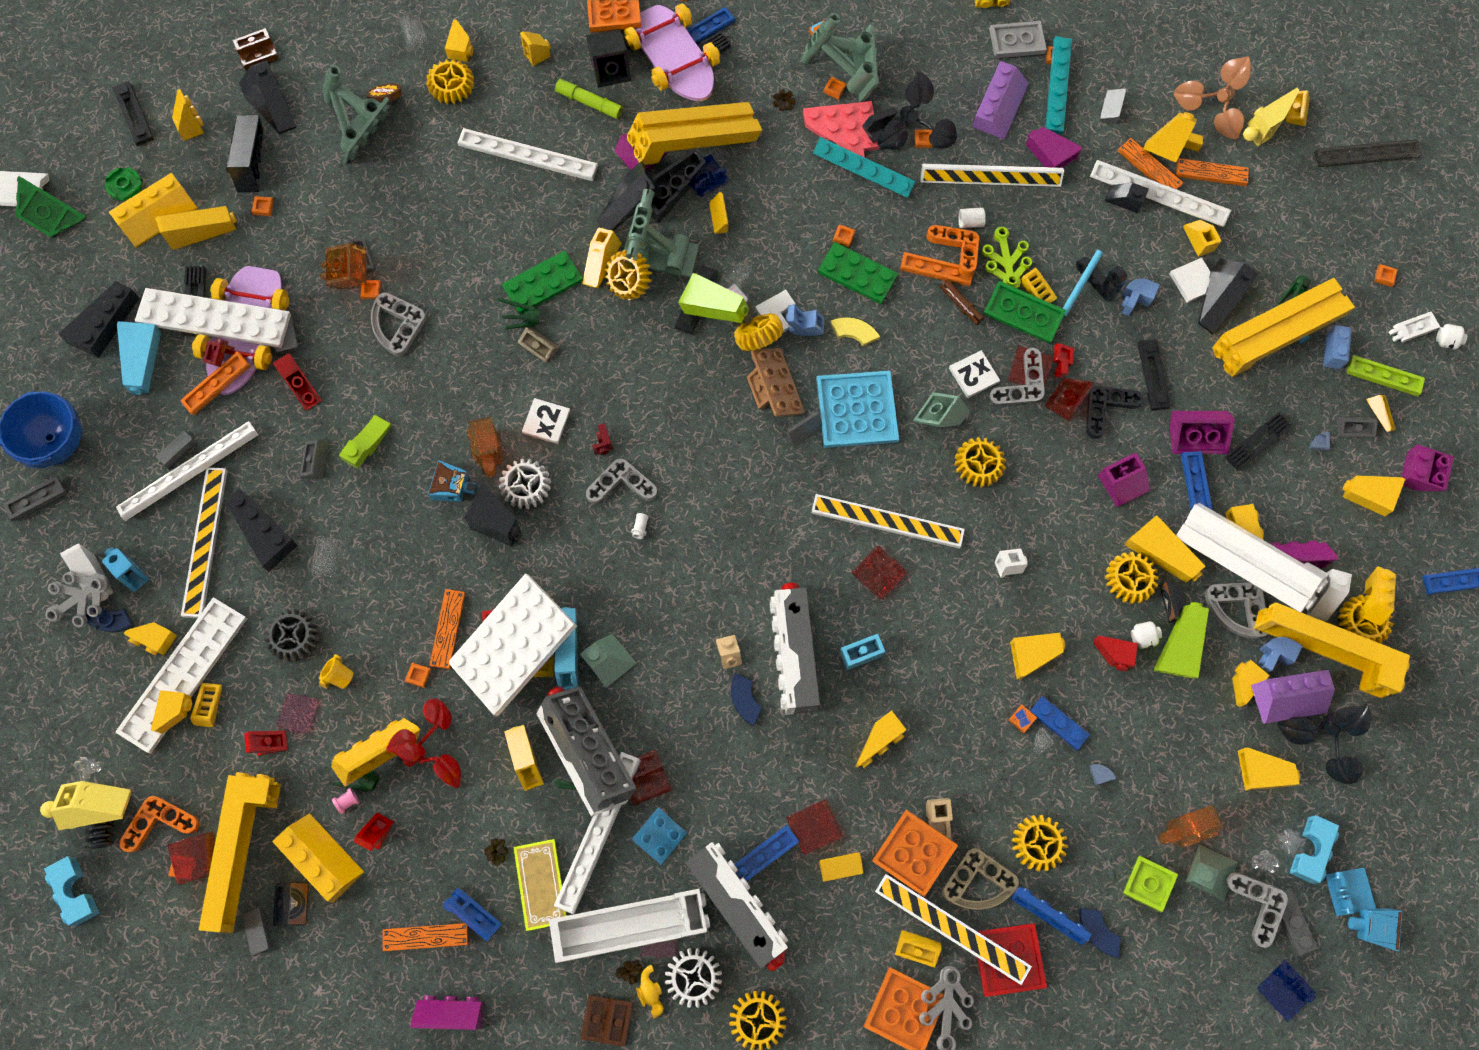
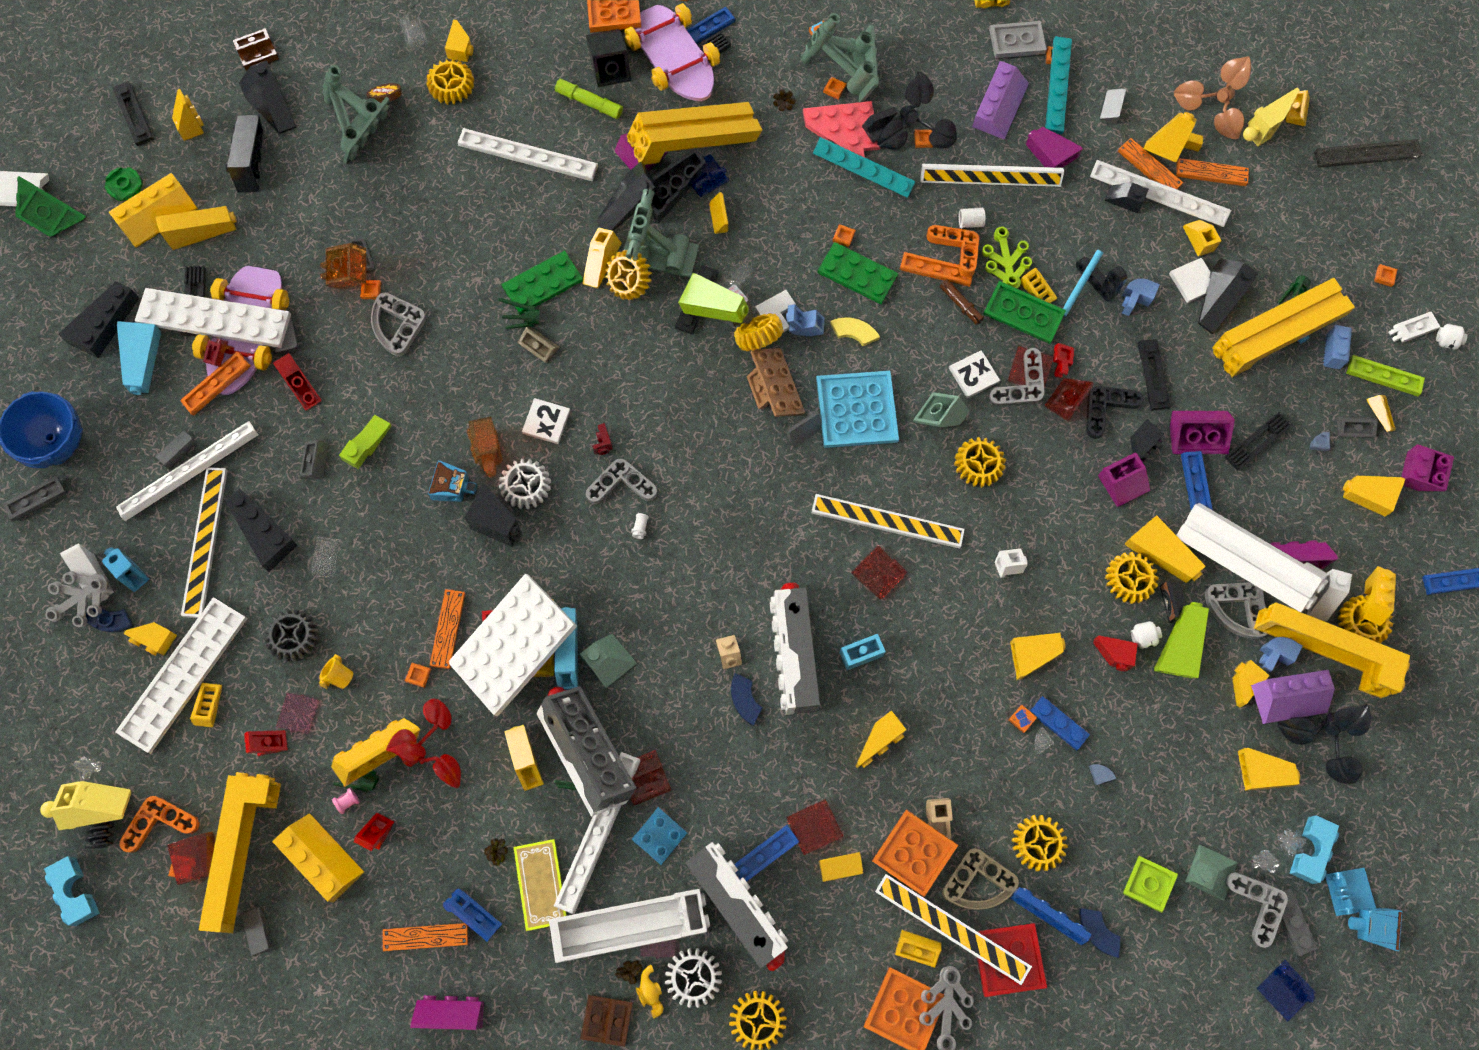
yellow slope [151,690,192,734] -> none
orange tile [252,196,274,216] -> none
panel [273,882,309,926] -> none
yellow slope [520,31,551,66] -> none
clear orange hinge [1158,805,1224,847] -> none
yellow slope [1225,504,1264,540] -> none
none -> black slope [1130,419,1164,462]

